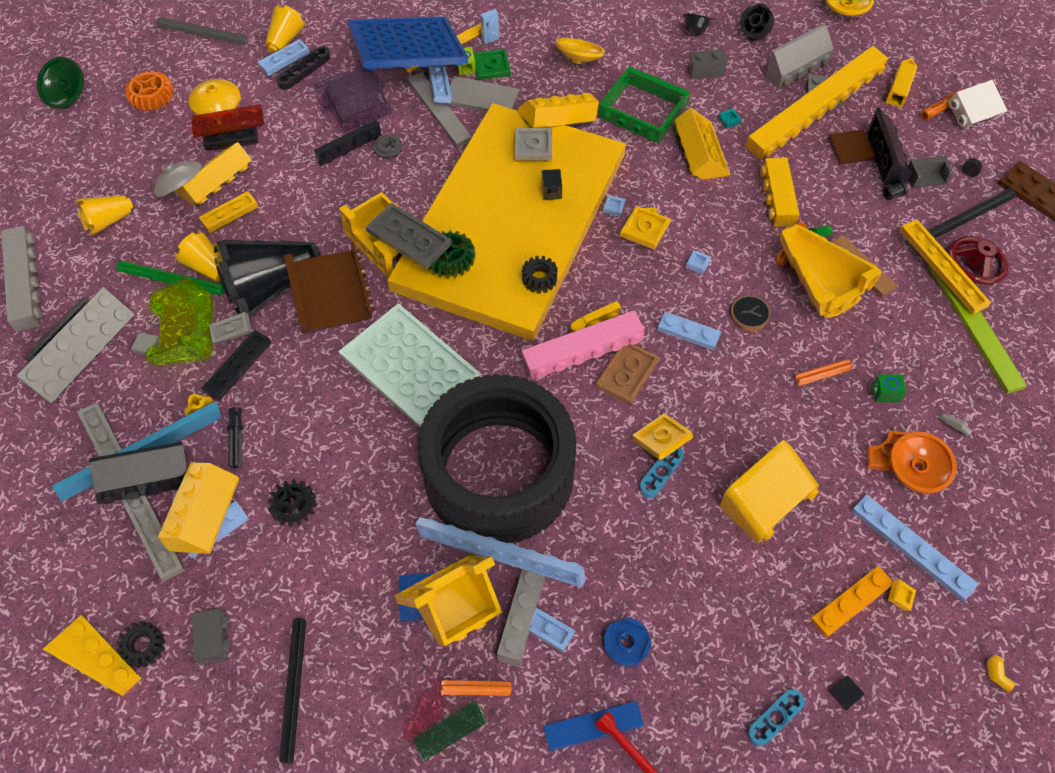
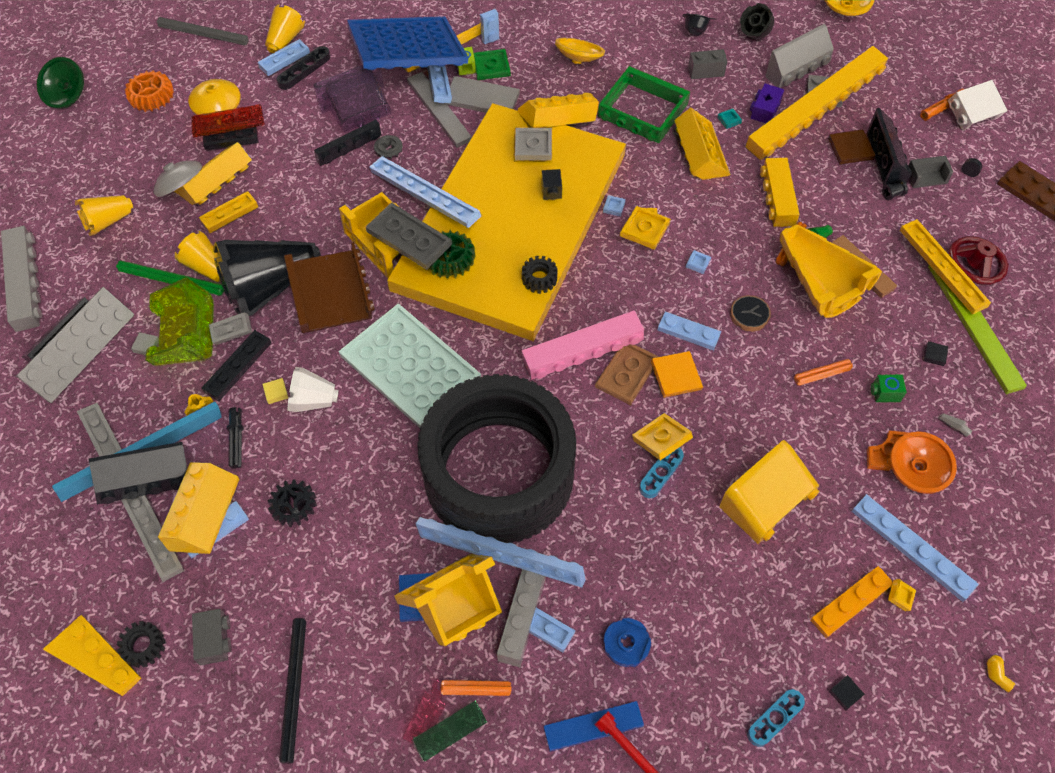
yellow hinge [570,301,621,333] -> none
yellow piece [886,56,917,108] -> none
black axle [927,188,1016,239] -> none
none -> light yellow tile [263,378,289,404]
none -> white cone [288,367,338,412]
none -> light blue plate [369,156,481,228]
none -> light orange tile [651,351,703,398]
none -> dark purple brick [750,83,785,123]
none -> black tile [923,341,948,366]

